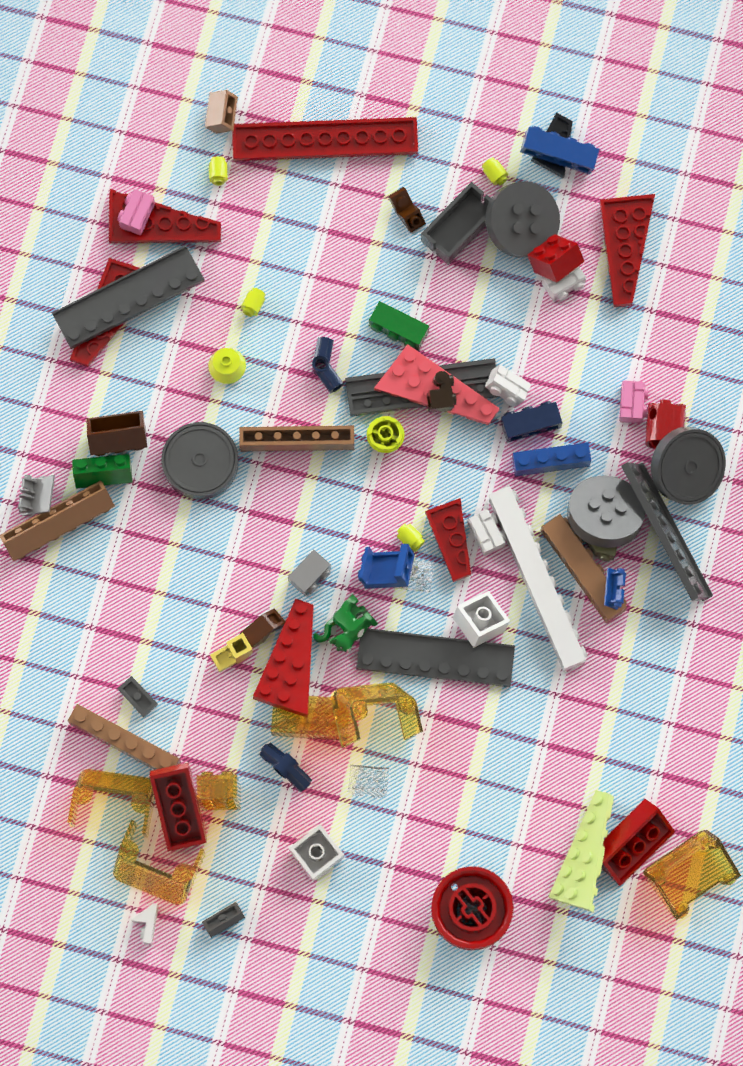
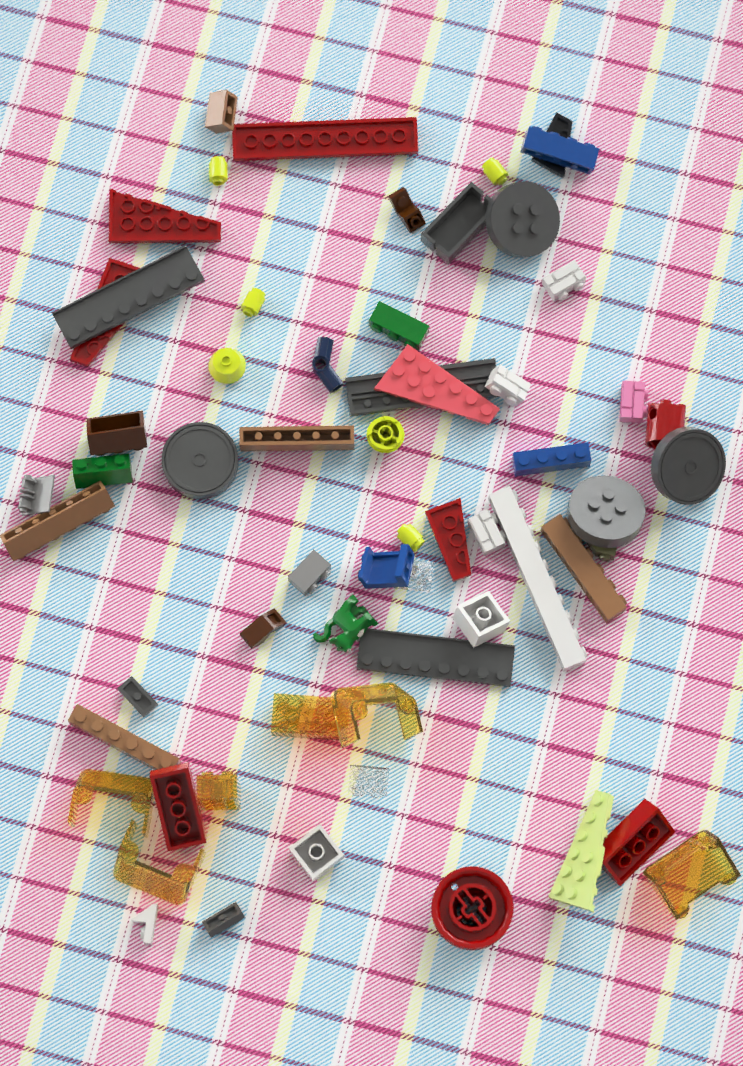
bright pink brick [118,189,155,235] -> none
light yellow brick [210,633,253,672] -> none
red wing [253,599,314,718] -> none
dark blue piece [259,742,312,792] -> none
dark brown brick [426,371,456,413] -> none
dark blue brick [500,401,563,443] -> none
red brick [527,234,585,283] -> none
red wing [600,194,655,307] -> none
blue hinge [604,567,626,610] -> none
dark grey plate [621,462,713,601] -> none

